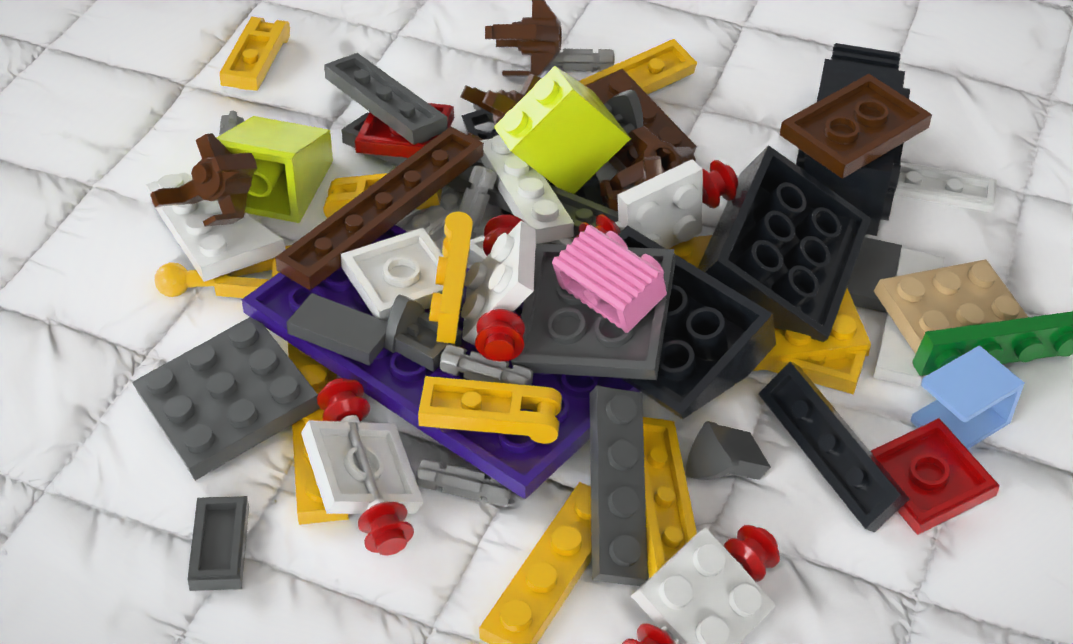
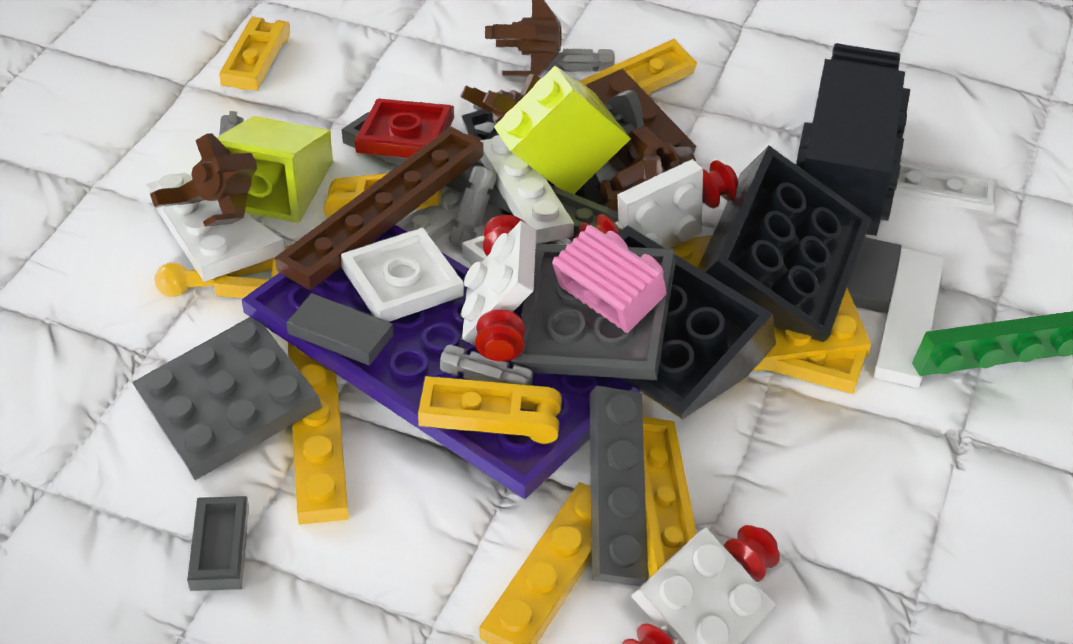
white plate [301,378,424,556] -> none
dark grey plate [324,53,448,145] -> none
dark grey tile [384,294,462,372] -> none
light grey axle [416,458,512,506] -> none
yellow plate [429,212,473,344] -> none
dark grey tile [685,421,771,480] -> none
black plate [758,361,909,533] -> none
reddish brown plate [780,74,932,179] -> none
red tile [870,418,1000,535] -> none
tan plate [874,259,1028,354] -> none
light blue piece [911,345,1025,449] -> none

